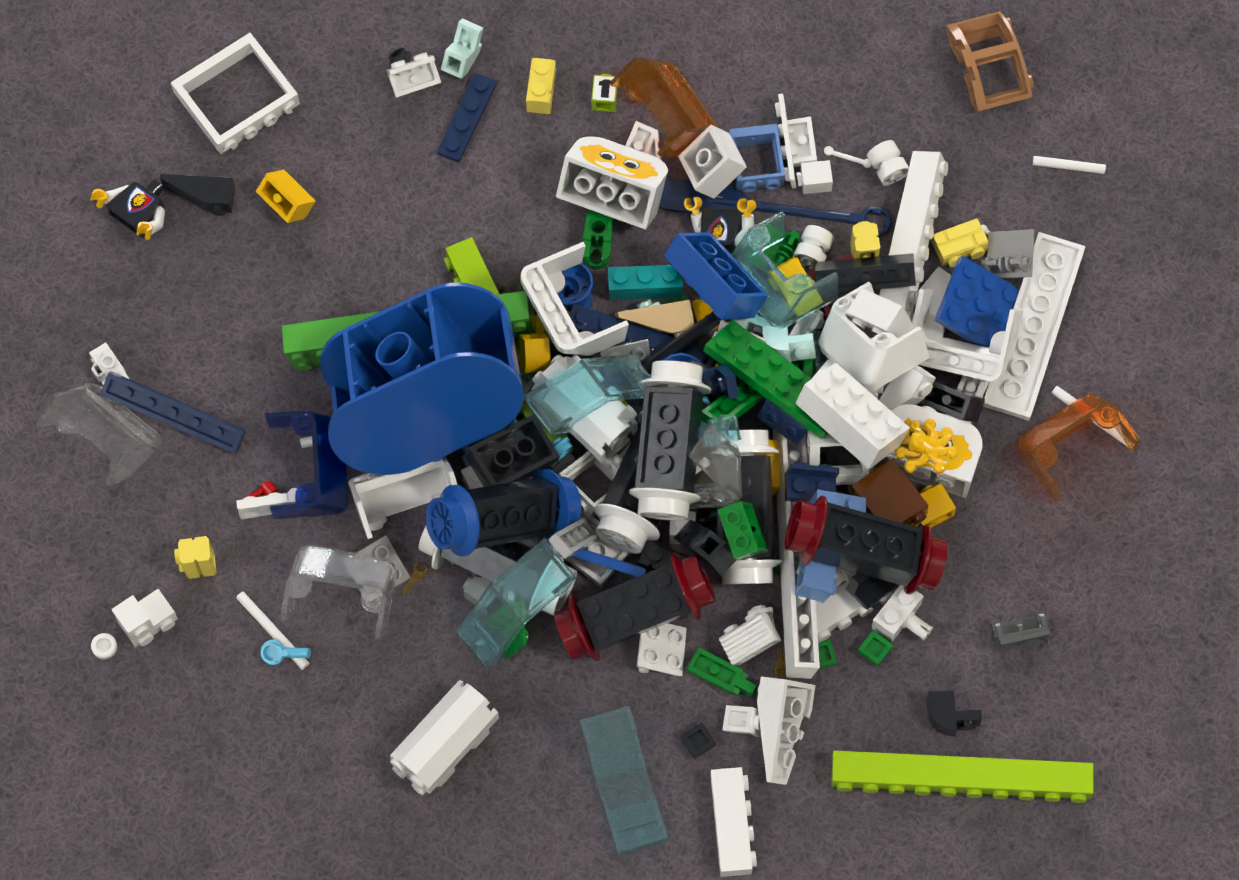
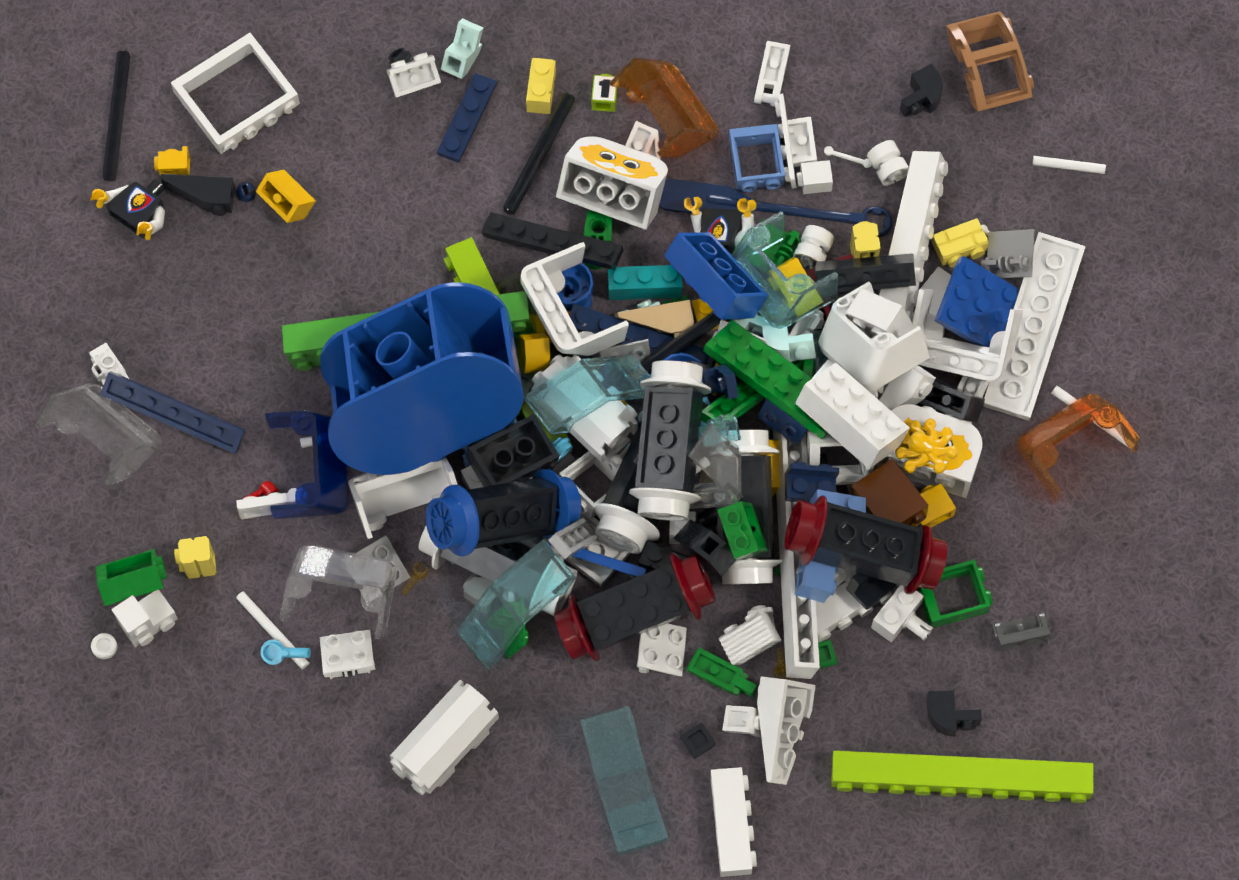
white brick [678,125,747,198] -> none
green plate [857,630,893,667] -> none
none -> green window [96,549,167,606]
none -> black axle [102,50,130,181]
none -> yellow brick [154,146,190,175]
none -> dark blue hinge [236,182,256,202]
none -> white hinge [320,630,375,679]
none -> black plate [481,212,624,270]
none -> black axle [503,93,575,215]
none -> white plate [754,41,790,107]
none -> black brick [900,64,943,117]
none -> green window [917,560,993,628]

